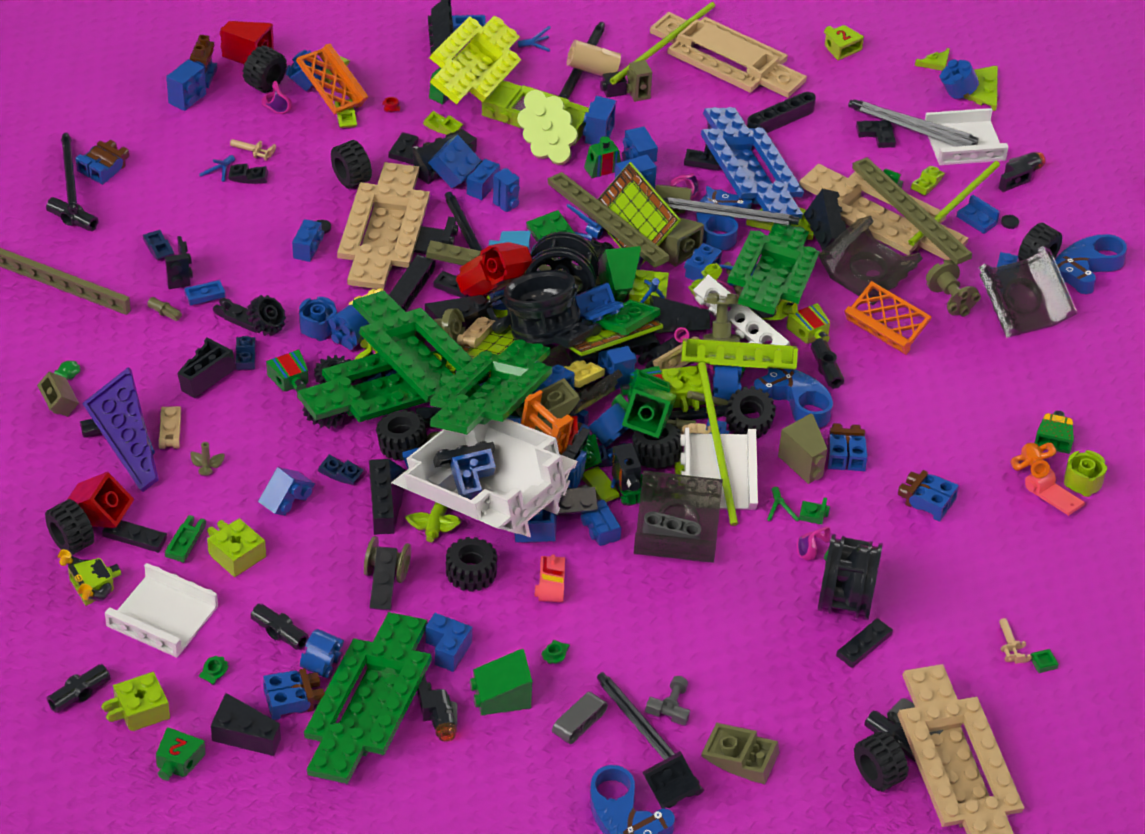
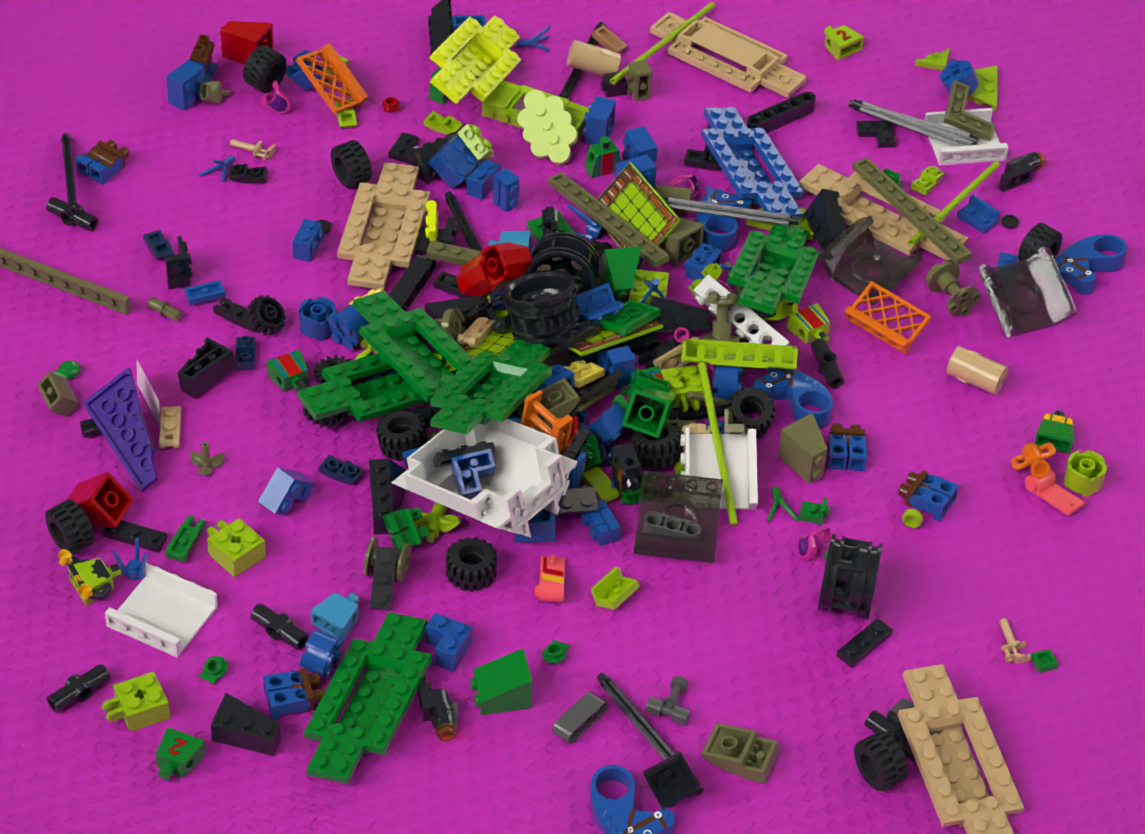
none -> blue plant [113,538,148,581]
none -> sticker [136,359,160,427]
none -> olive piece [200,81,230,103]
none -> dark azure torso [311,593,359,640]
none -> green hips [382,507,429,552]
none -> neon yellow hinge [425,200,438,242]
none -> lime plate [457,124,494,161]
none -> black piece [542,206,559,237]
none -> medium nougat tile [591,25,628,53]
none -> lime bracket [591,567,640,610]
none -> olive panel [724,409,748,435]
none -> lime tile [902,509,923,528]
none -> olive plate [943,80,995,141]
none -> tan piece [946,346,1008,395]

